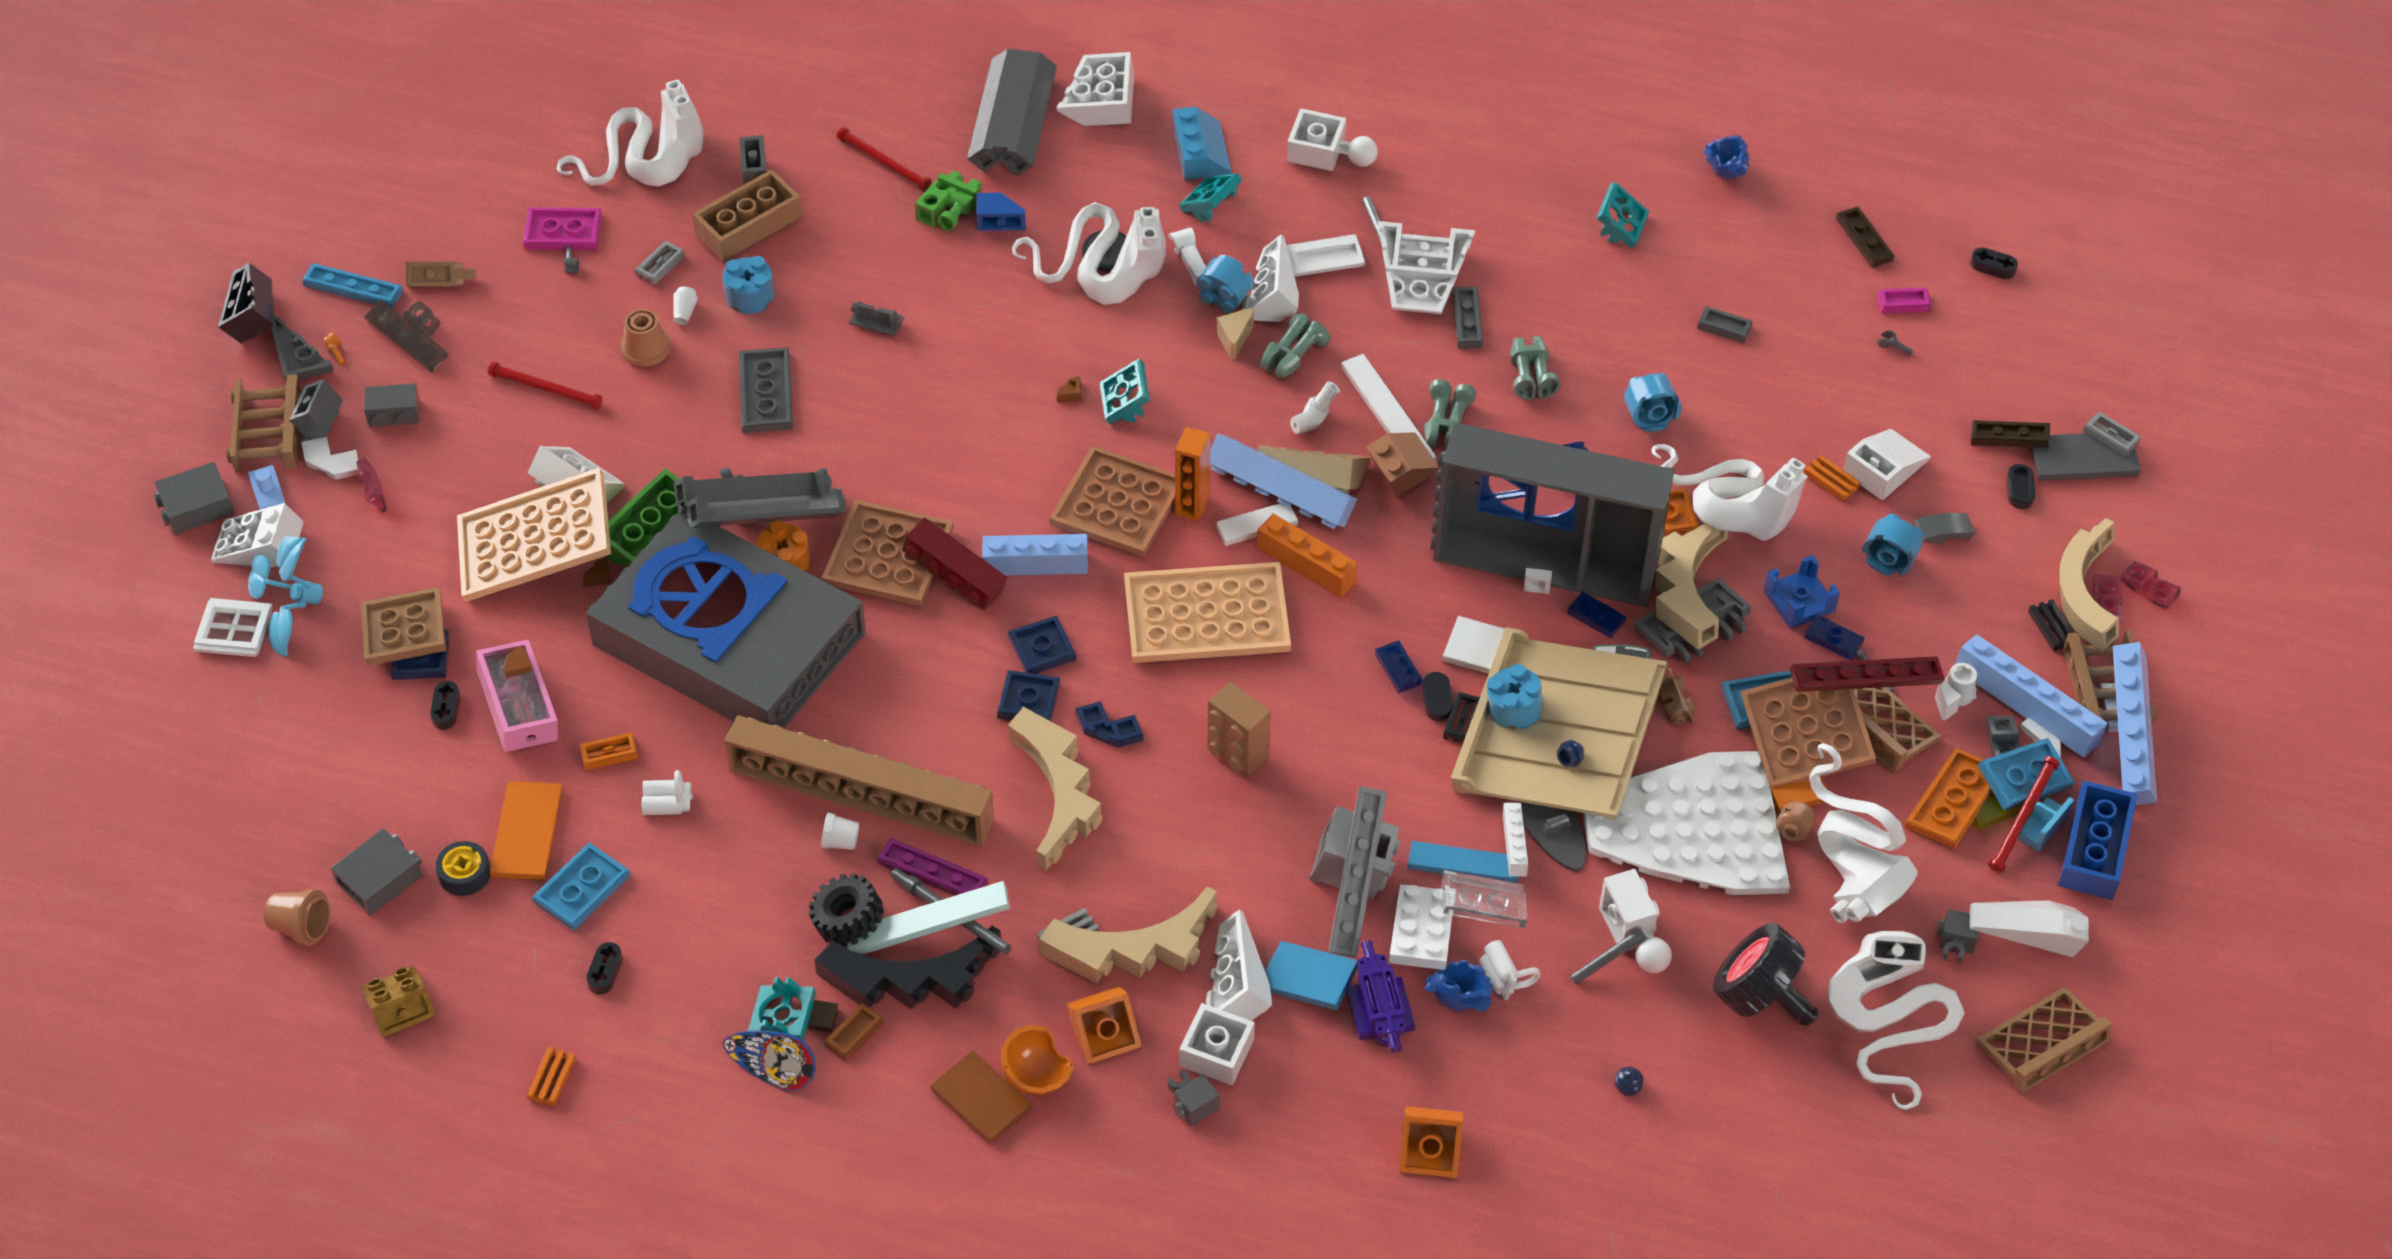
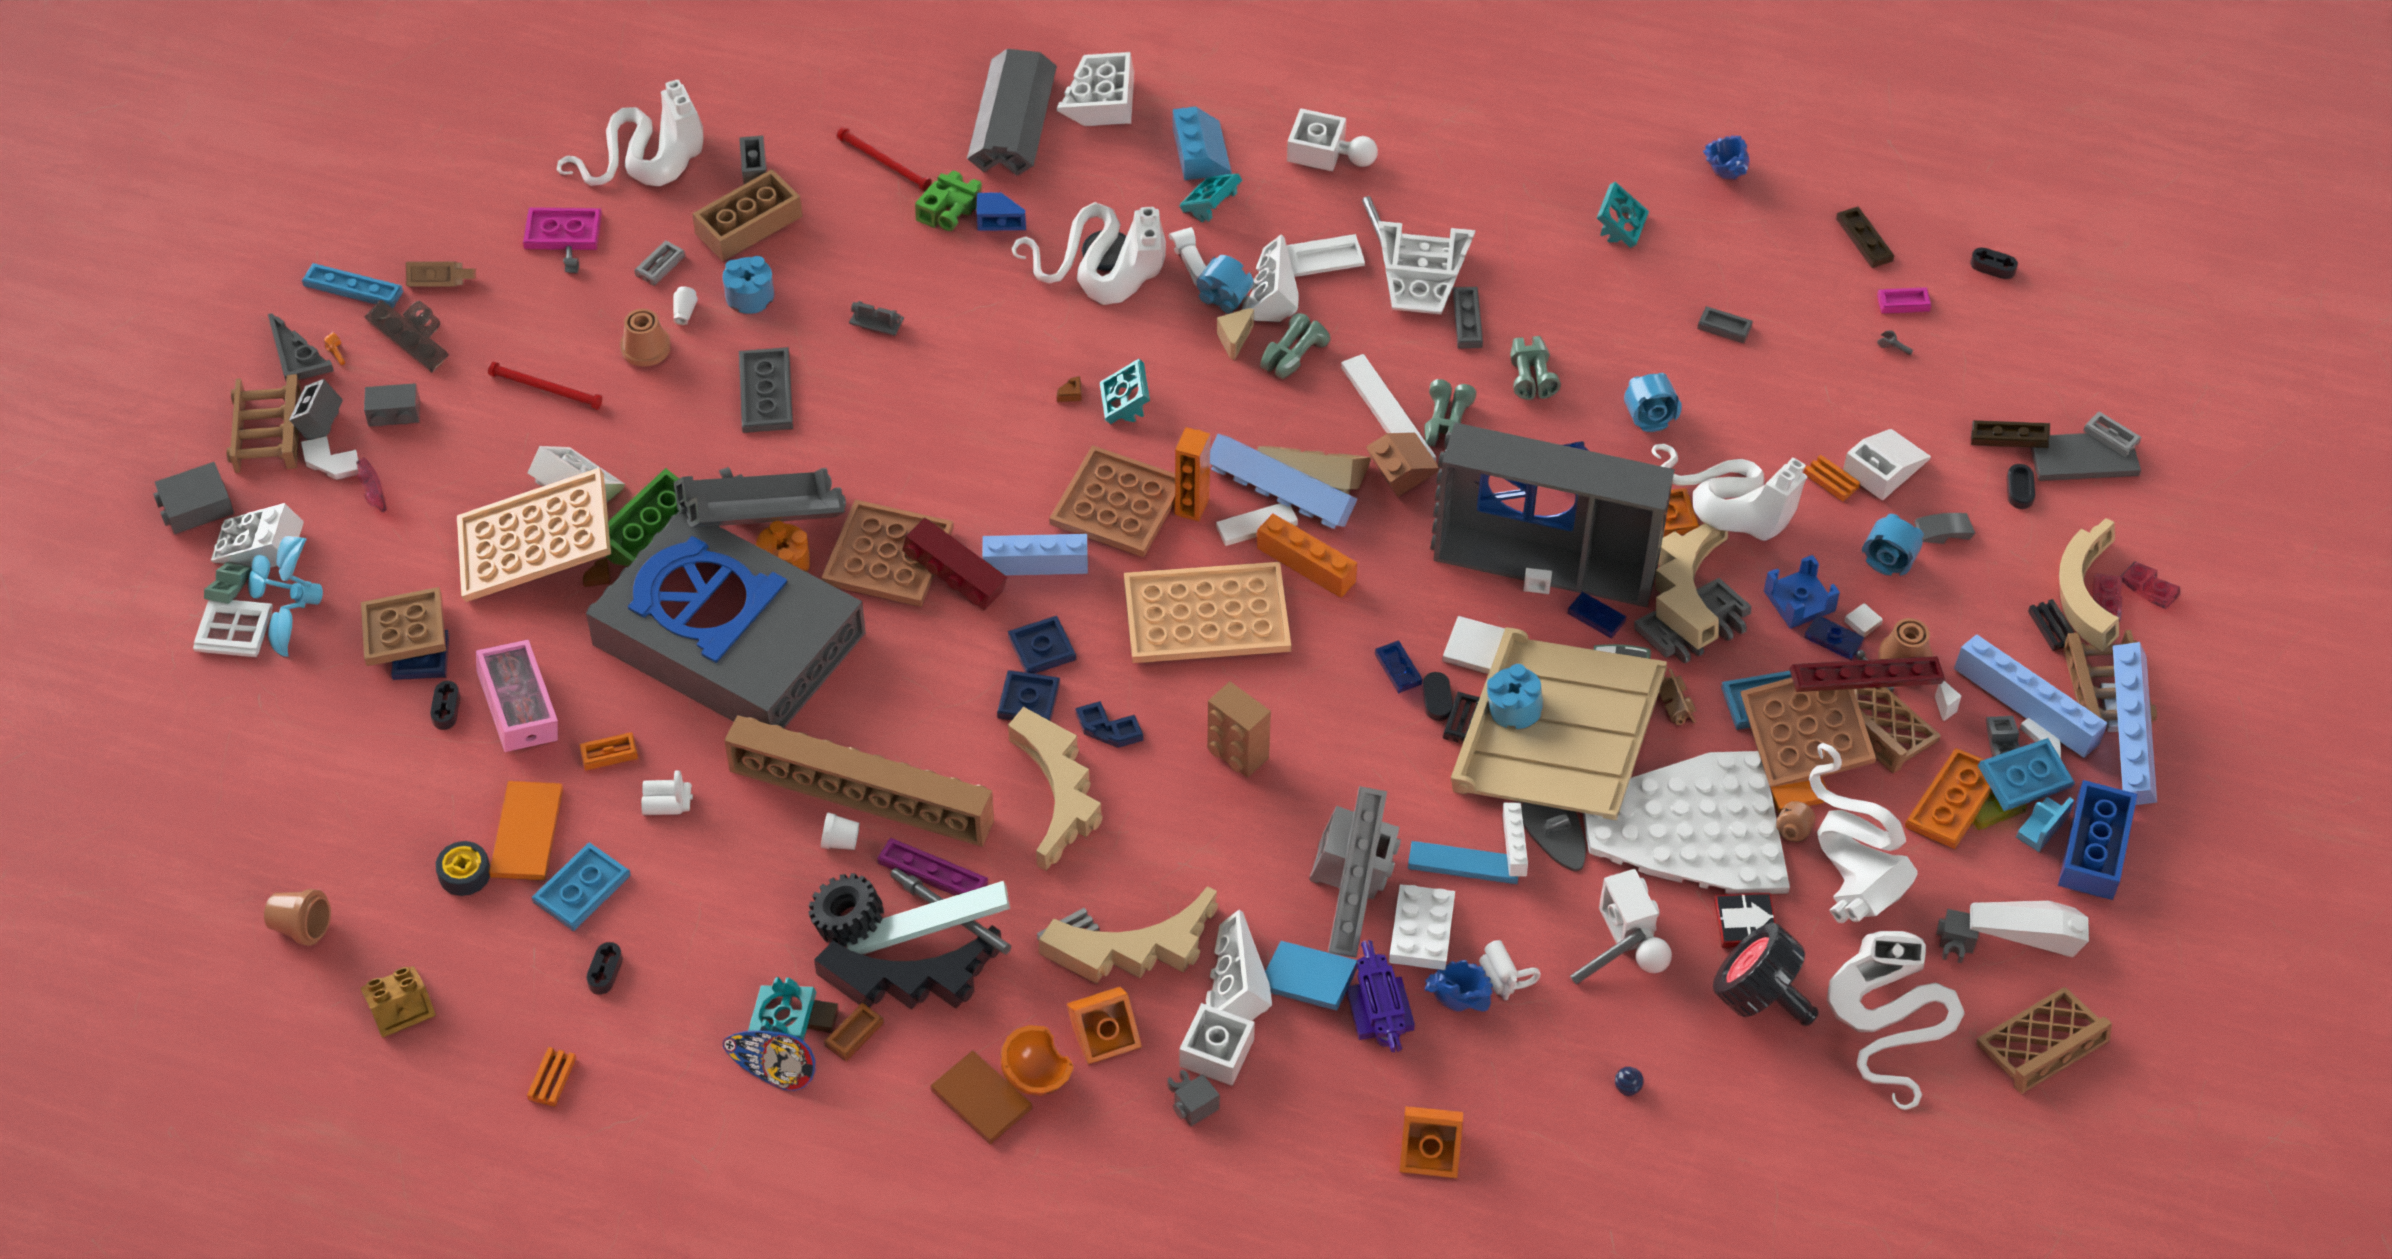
black wedge [218,263,274,343] -> none
light blue tile [248,465,286,510] -> none
dark grey brick [331,828,423,916] -> none
dark orange tile [504,646,532,678] -> none
white arm [1290,381,1340,434] -> none
clear tile [1441,870,1527,928] -> none
dark blue plate [1557,740,1584,767] -> none
white piece [1944,663,1977,706] -> none
red bar [1988,756,2060,873] -> none
none -> sand green slope [204,562,252,604]
none -> tile [1714,893,1776,948]
none -> white tile [1844,603,1883,638]
none -> nougat piece [1878,618,1933,659]

